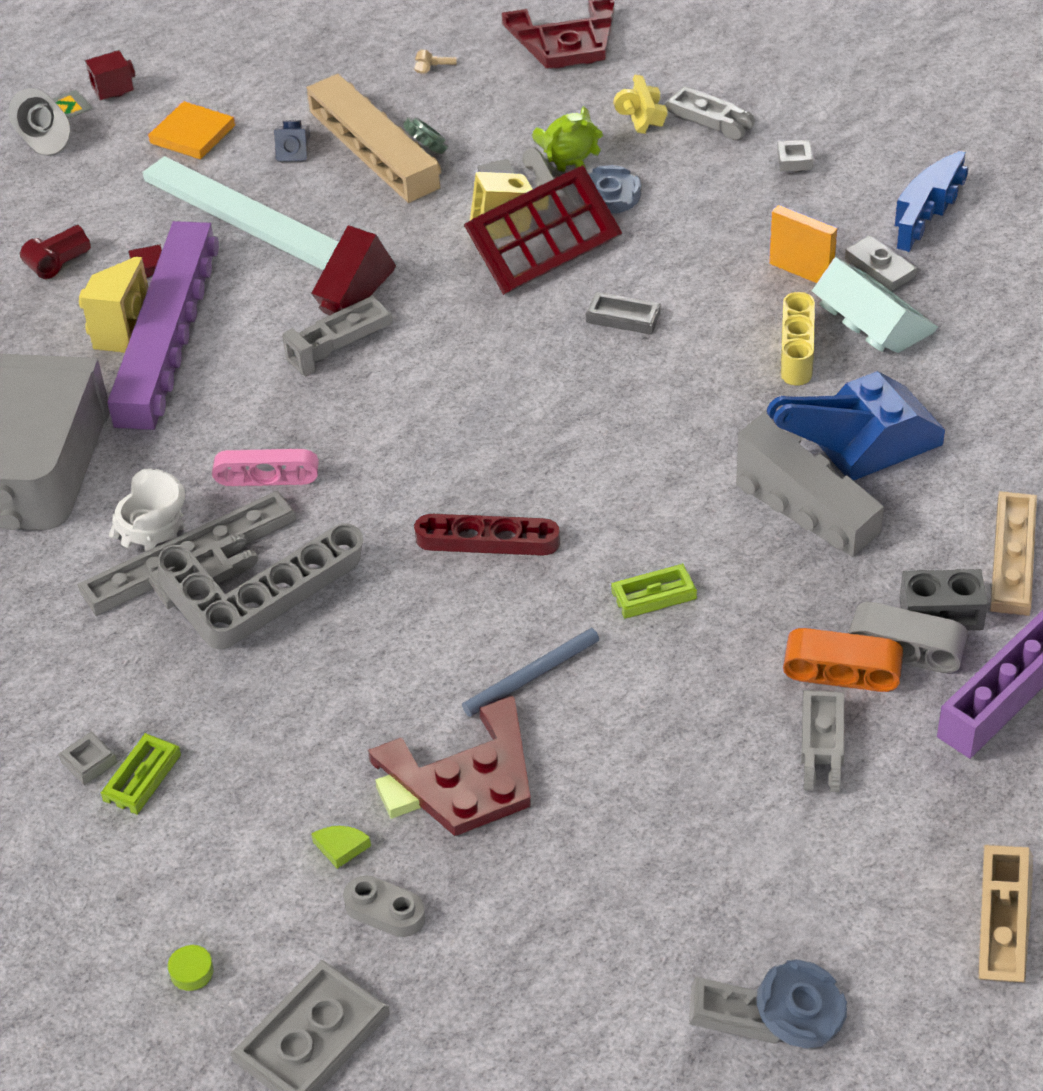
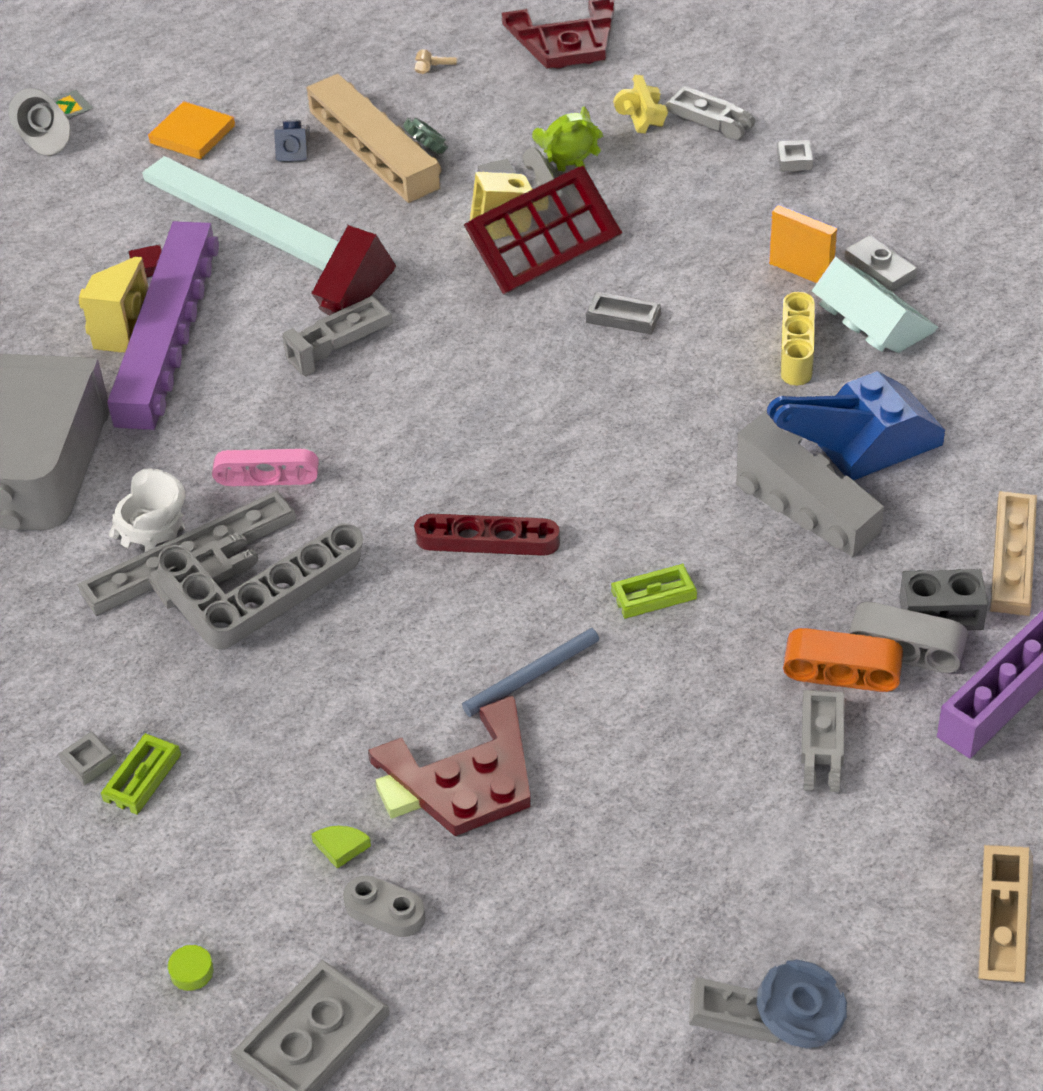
dark red piece [20,224,91,279] -> none
dark red brick [85,50,136,101] -> none
sand blue tile [577,165,641,214] -> none
slope [895,151,969,252] -> none

